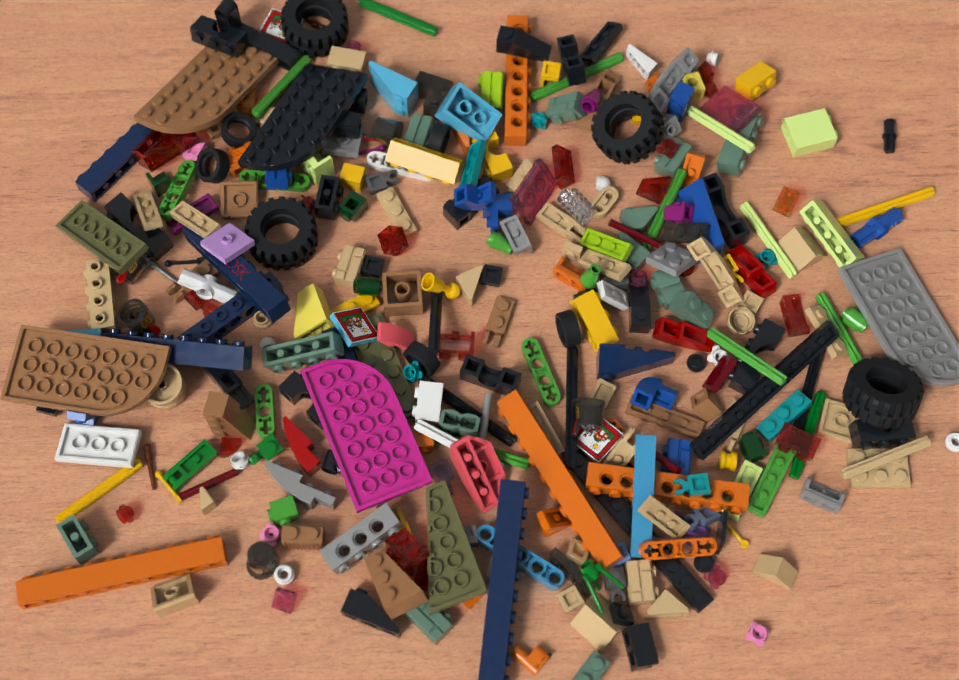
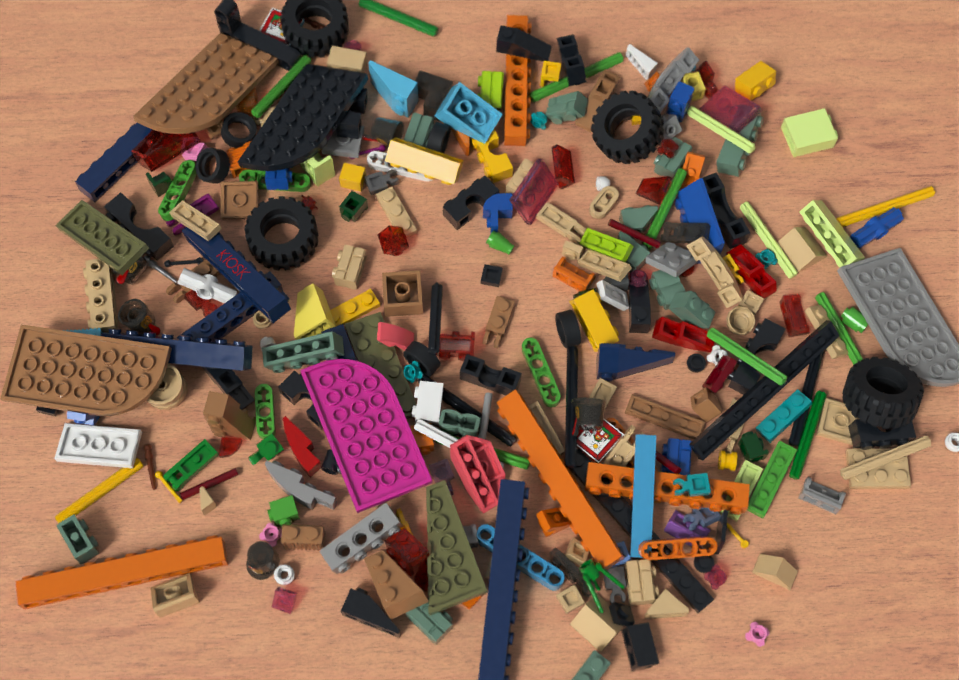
clear red plate [116,504,135,524] -> none
tan plate [132,191,163,231] -> none
black arch [190,15,249,58] -> none
lavender plate [200,223,255,264] -> none
white plate [230,451,249,470] -> none
black brick [314,175,344,220] -> none
tile [329,307,377,347] -> none
dark green brick [353,276,382,296] -> none
black plate [361,255,385,279] -> none
yellow piece [421,272,460,300] -> none
blue brick [454,181,497,211] -> none
tan slope [456,265,483,307] -> none
teal plate [459,139,487,187] -> none
light grey panel [499,214,533,256] -> none
orange piece [511,645,552,676] -> none
clear piece [557,188,597,226] -> none
black plate [580,21,623,65] -> none
bright green cone [580,264,601,289] -> none
magenta cone [581,89,602,113] -> none
blue brick [630,377,678,411] -> none
tan plate [637,495,691,538] -> none
magenta brick [663,202,695,224] -> none
white plate [706,51,720,68] -> none
clear orange brick [773,186,801,218] -> none
clear red bracket [774,422,822,462] -> none
black axle [882,119,897,154] -> none

